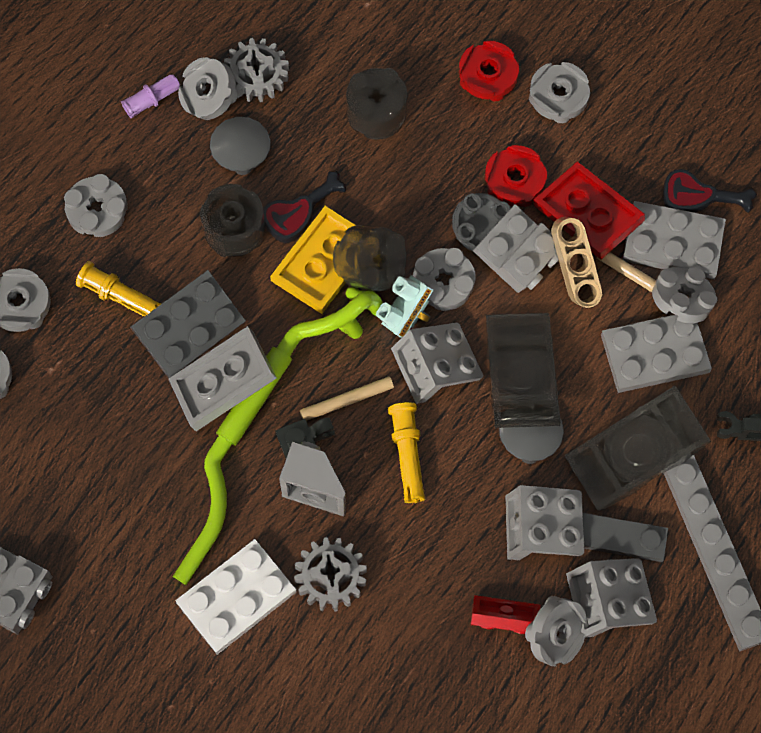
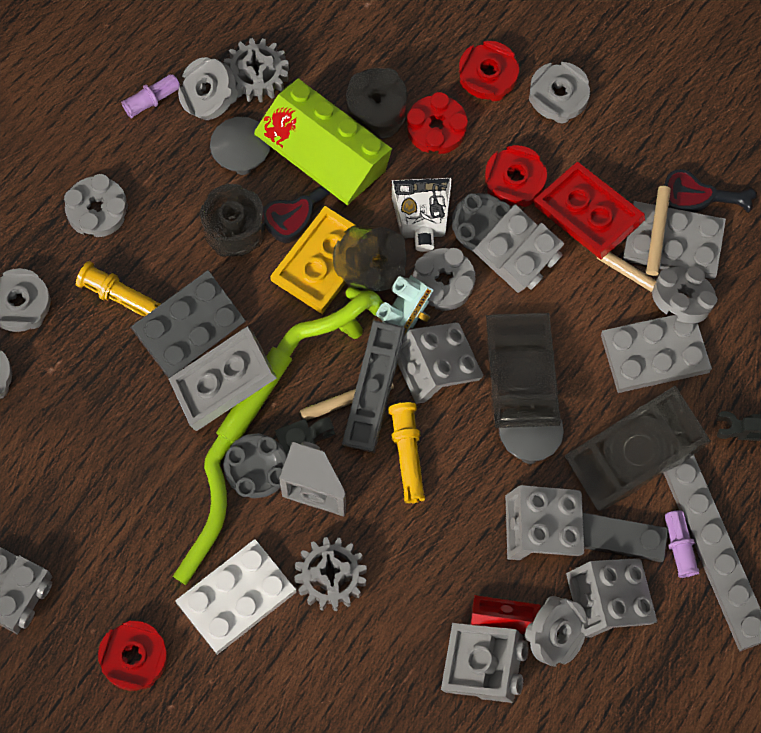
tan beam [551,217,602,308] -> none
none -> red plate [98,621,168,691]
none -> dark grey dish [224,433,287,498]
none -> lime slope [254,78,392,205]
none -> dark grey plate [342,320,406,453]
none -> torso [392,178,451,252]
none -> red plate [407,92,468,154]
none -> light grey plate [441,623,528,703]
none -> tan bar [646,186,671,276]
none -> lavender axle [665,510,699,578]

